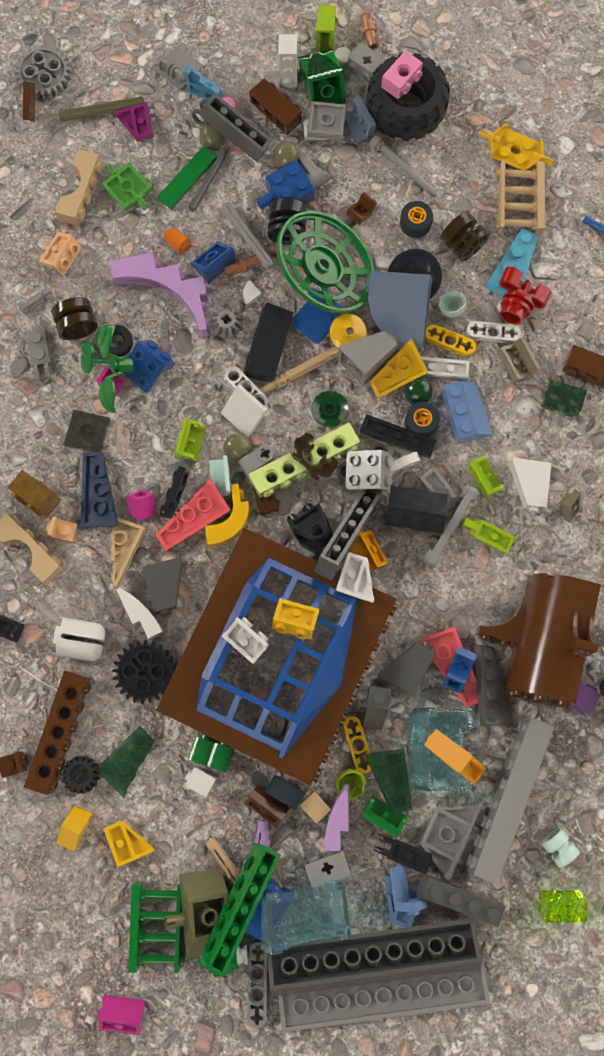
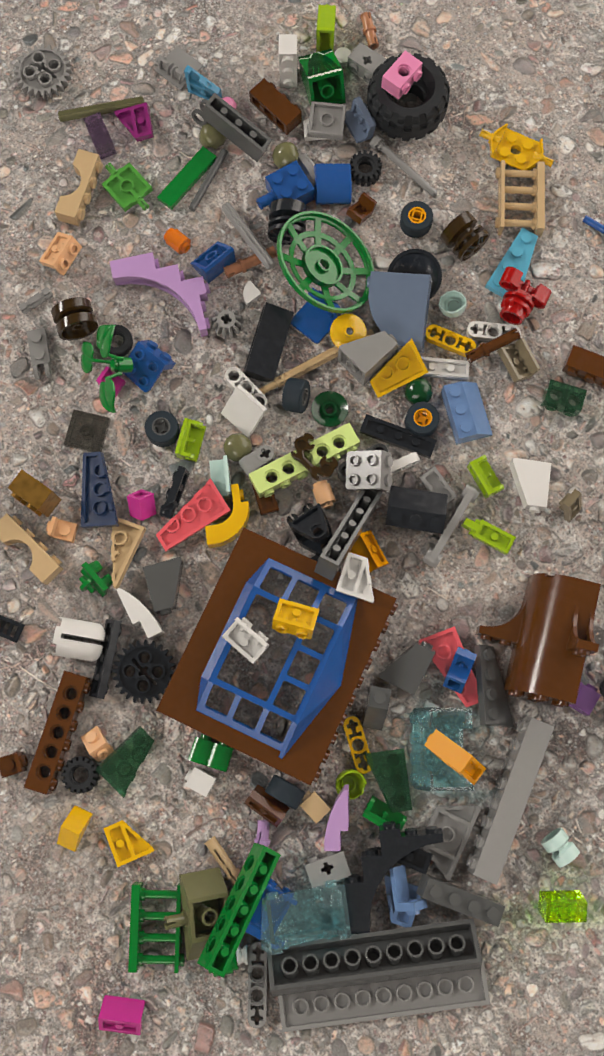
reddish brown tile [22,81,36,121] -> none
none -> green hips [79,560,113,597]
none -> light nougat bracket [81,726,114,762]
none -> clear purple brick [83,112,117,159]
none -> black plate [89,619,122,699]
none -> black wheel [144,410,180,447]
none -> black wheel [282,377,310,413]
none -> light nougat brick [312,480,336,509]
none -> blue slope [314,164,352,205]
none -> black arch [343,821,444,934]
none -> black tyre [350,150,382,187]
none -> reddish brown pin [465,328,521,364]

